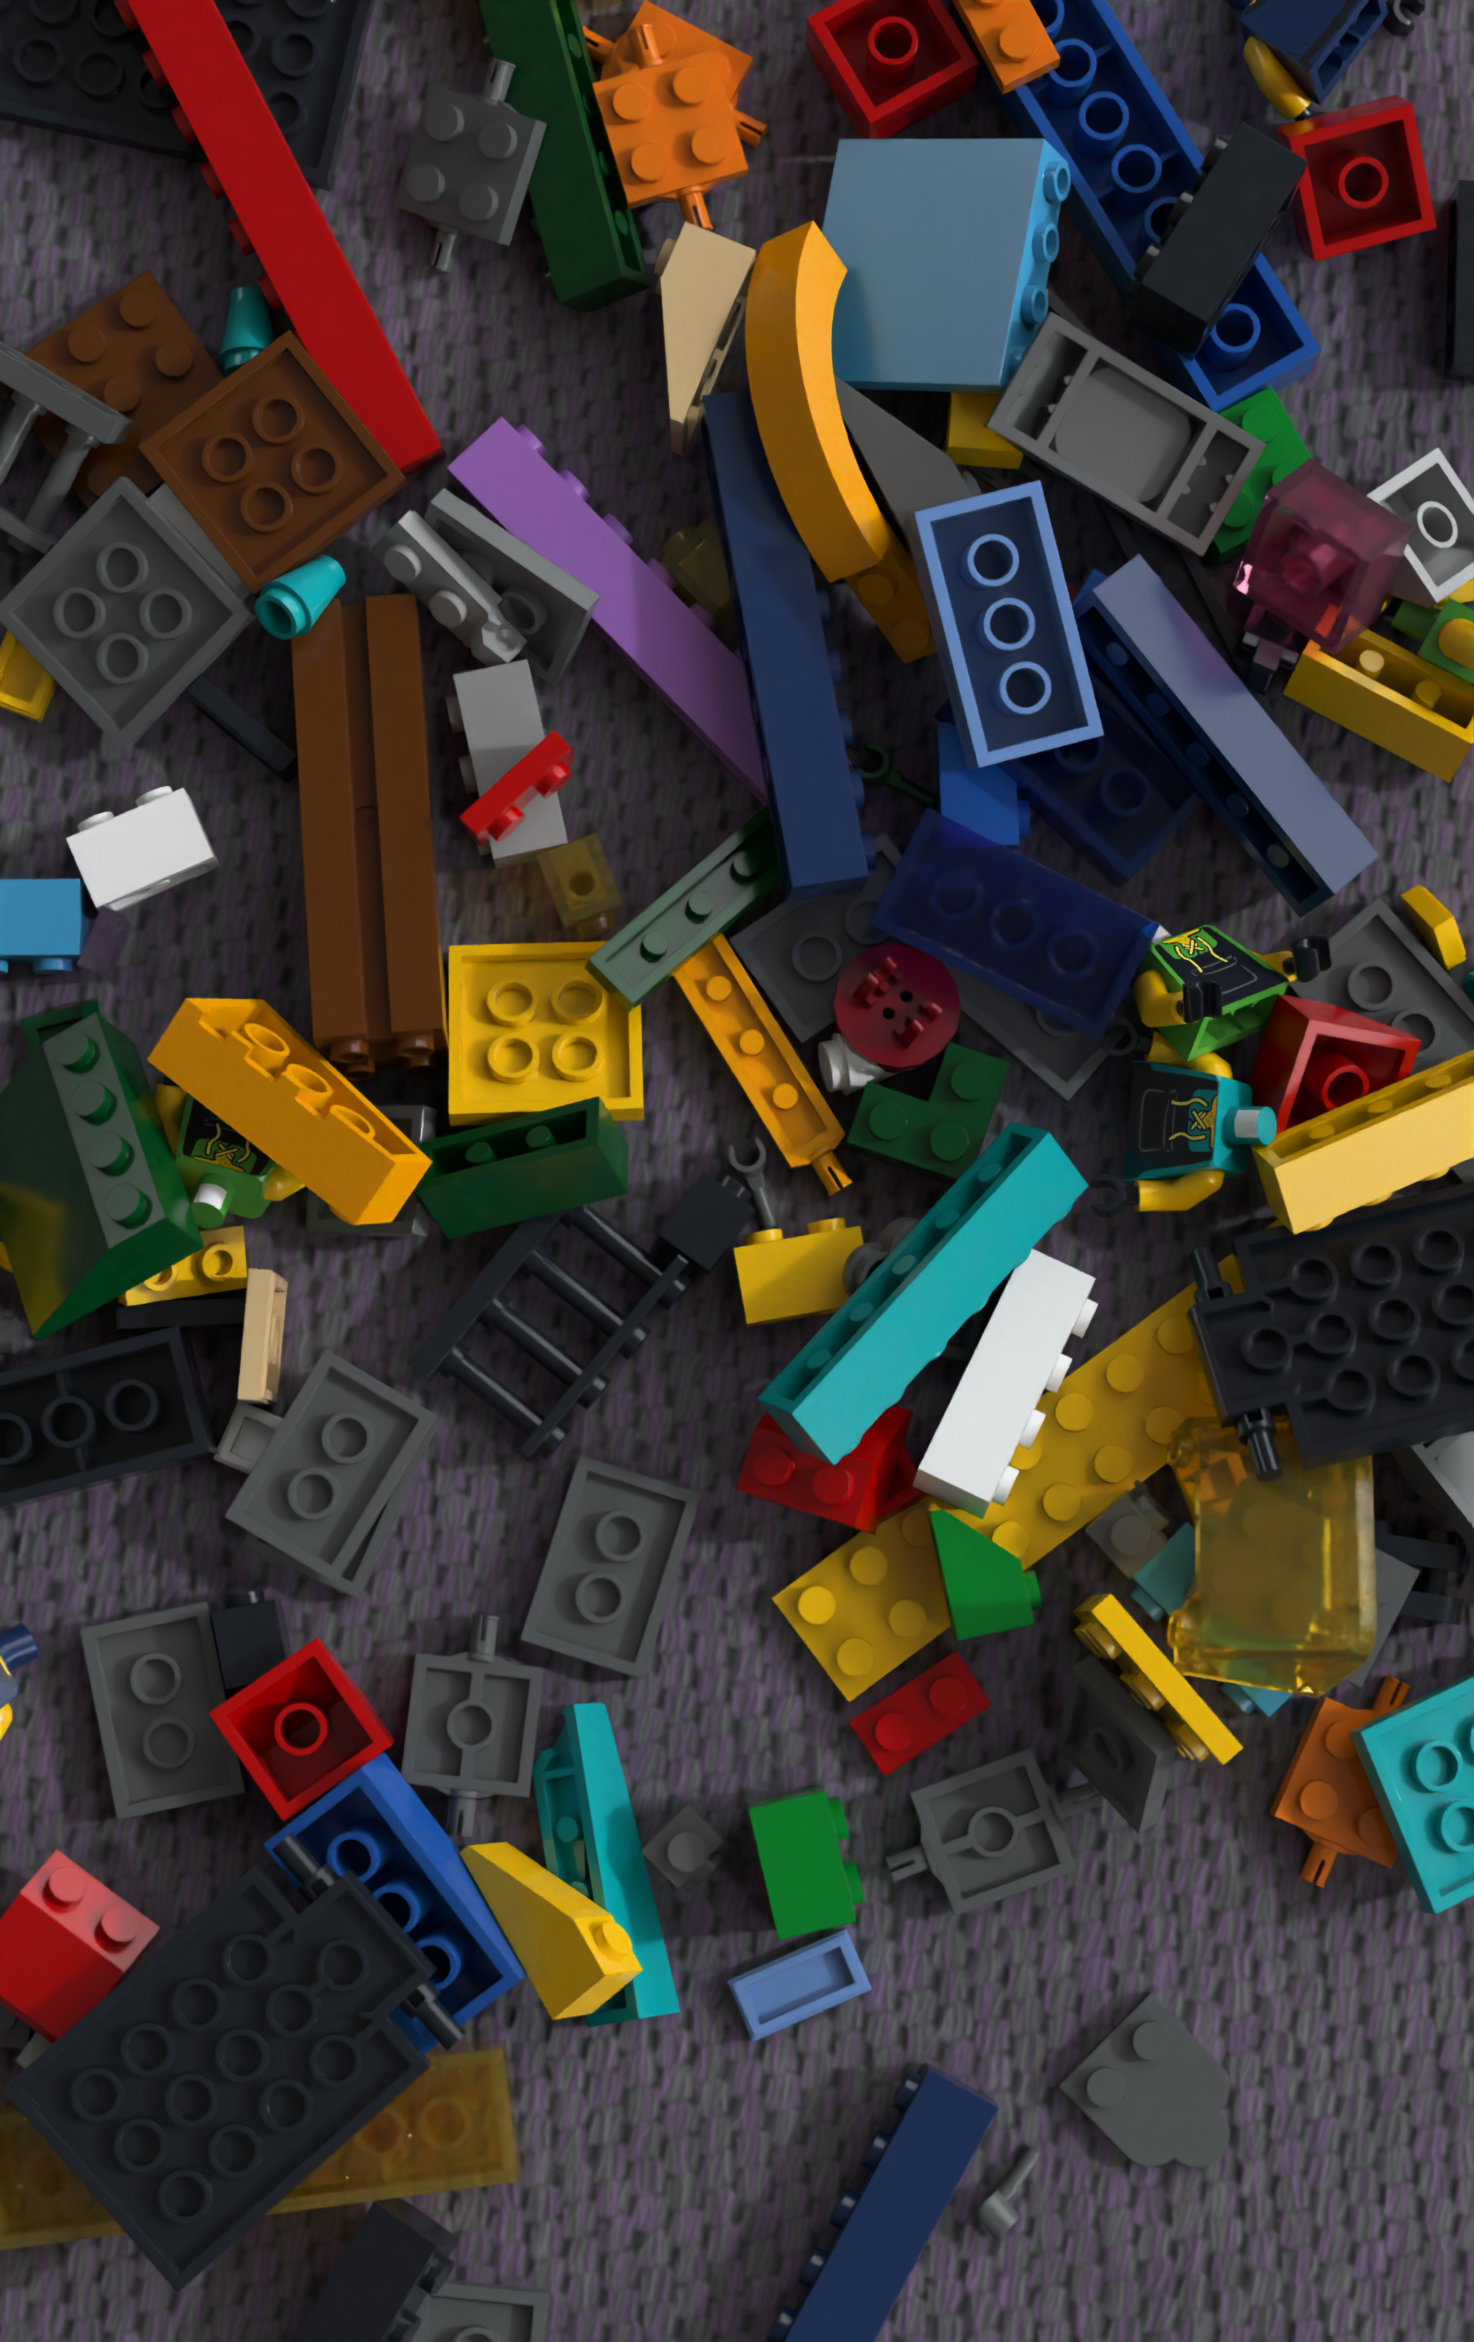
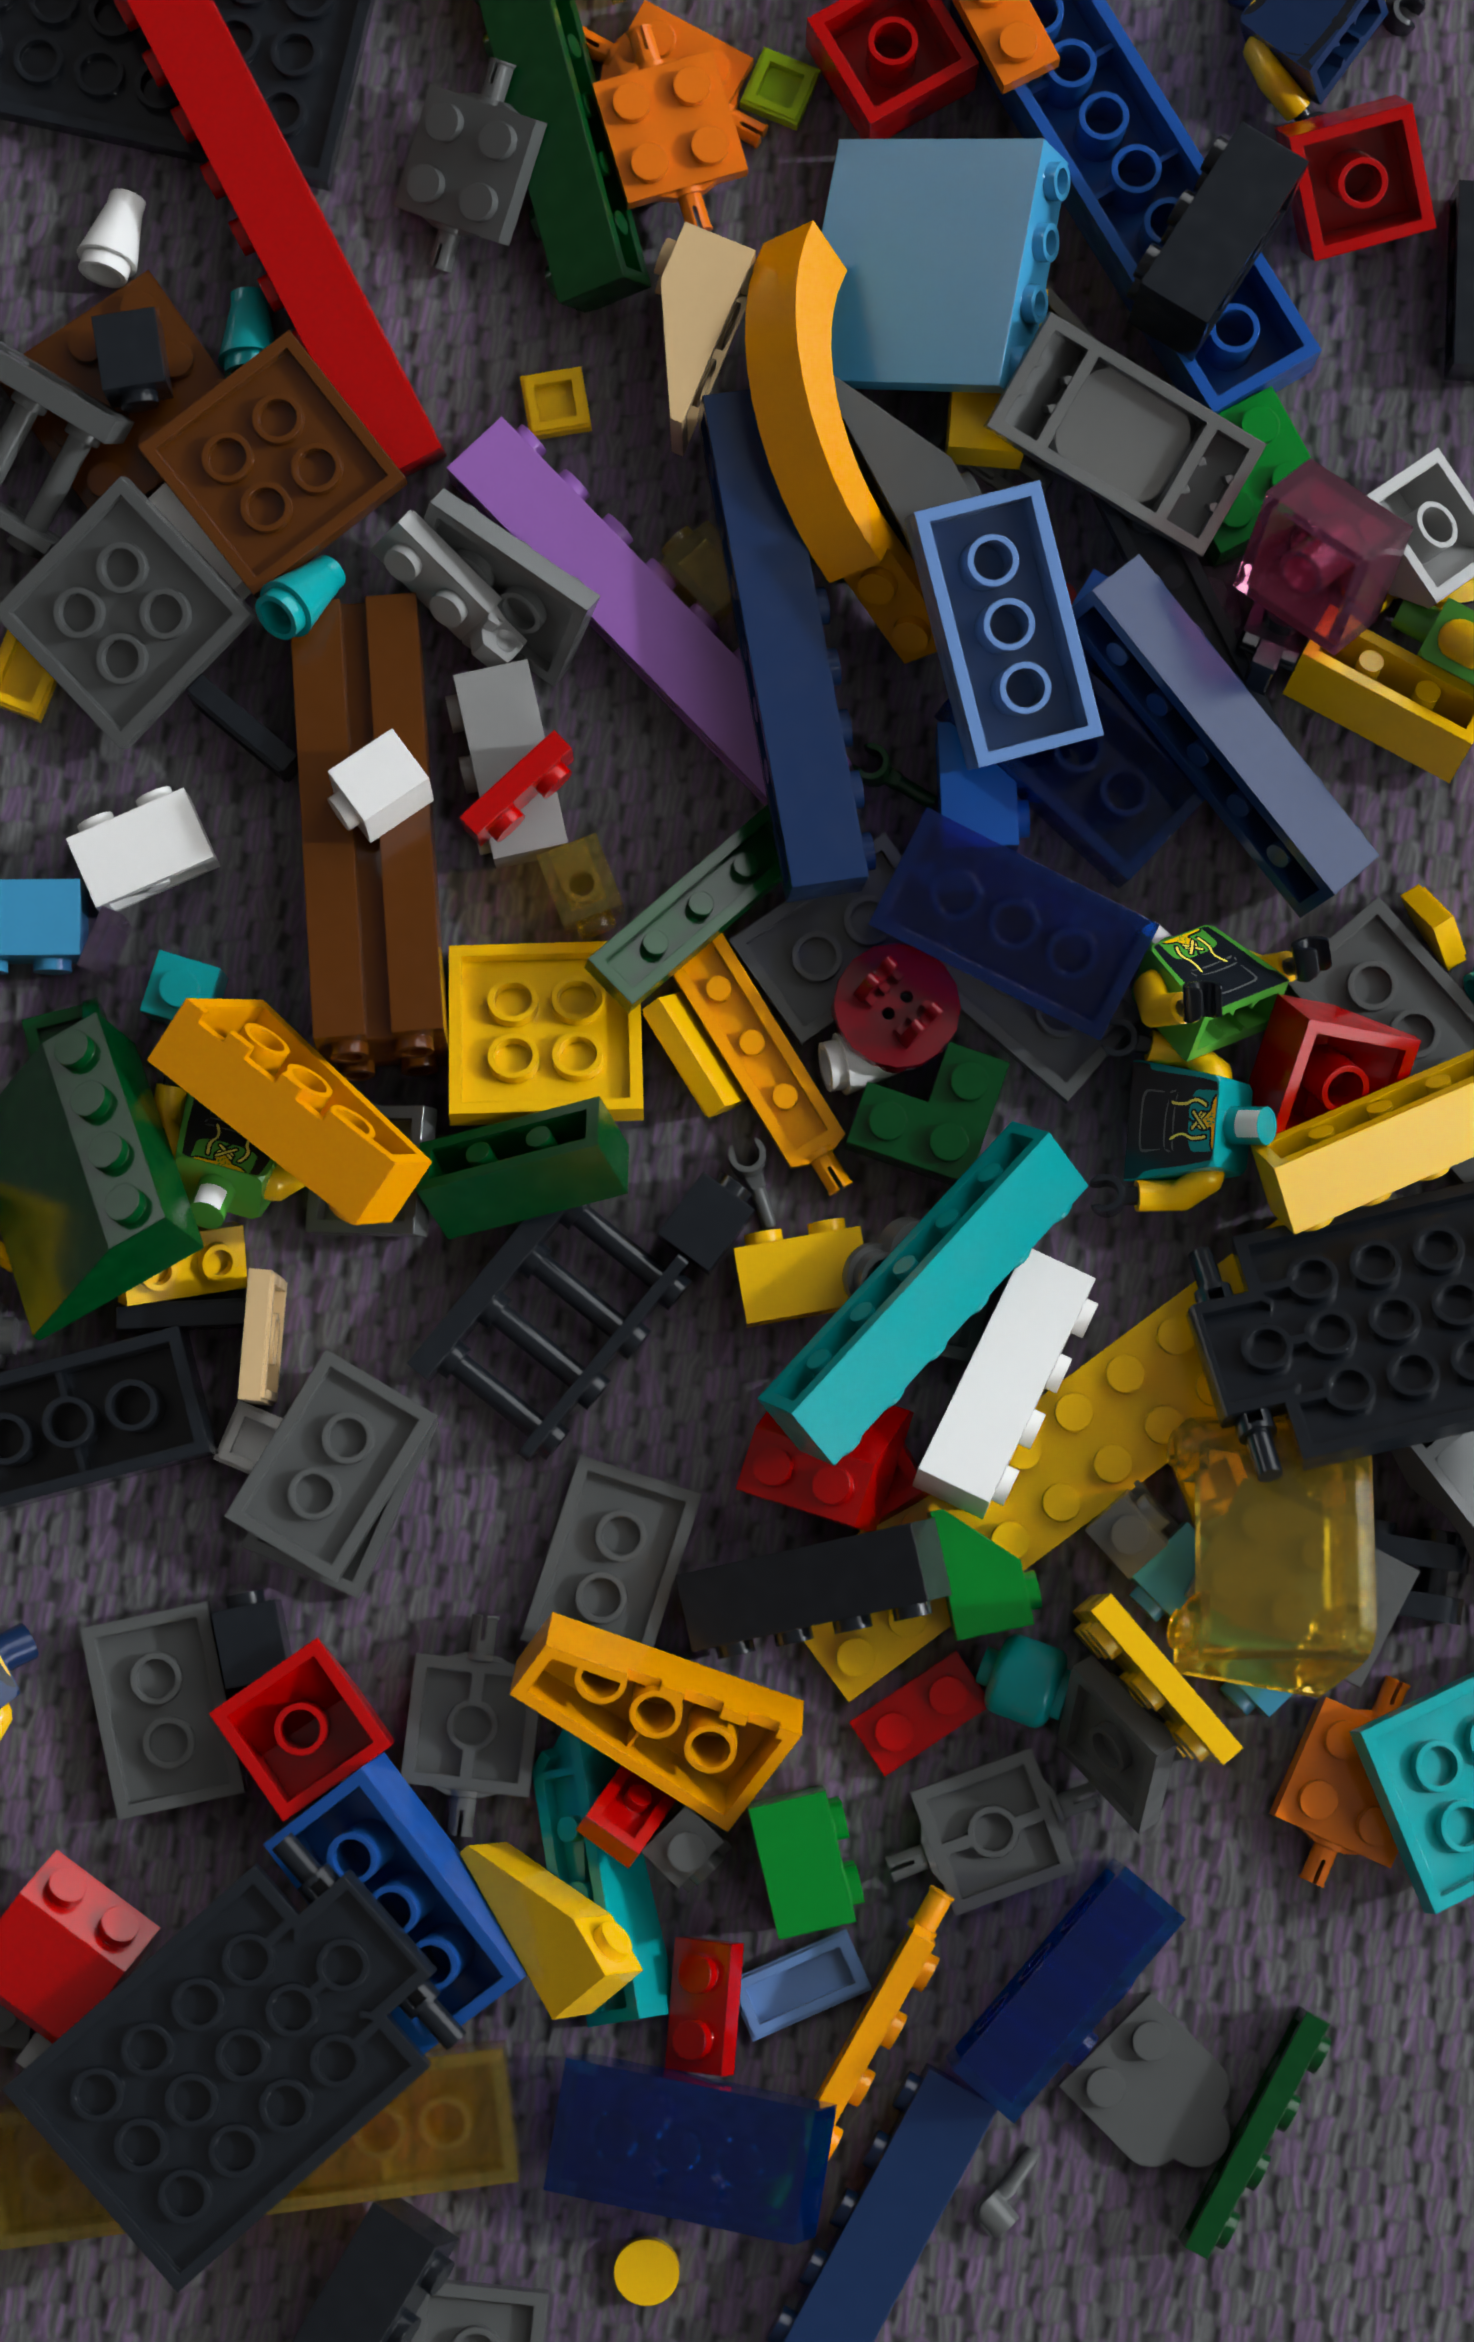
none -> white cone [77,188,146,288]
none -> black brick [91,307,174,413]
none -> teal brick [140,950,229,1026]
none -> white brick [327,728,434,843]
none -> light orange wedge [509,1612,804,1832]
none -> yellow tile [520,366,592,440]
none -> clear blue brick [543,2053,837,2245]
none -> red plate [575,1765,676,1869]
none -> yellow tile [614,2236,680,2306]
none -> yellow tile [642,991,748,1118]
none -> red plate [665,1936,744,2077]
none -> black brick [675,1518,952,1659]
none -> lime tile [740,47,821,131]
none -> light orange plate [758,1885,955,2209]
none -> clear blue brick [946,1858,1186,2124]
none -> teal head [975,1634,1071,1728]
none -> dark green plate [1178,2006,1332,2260]

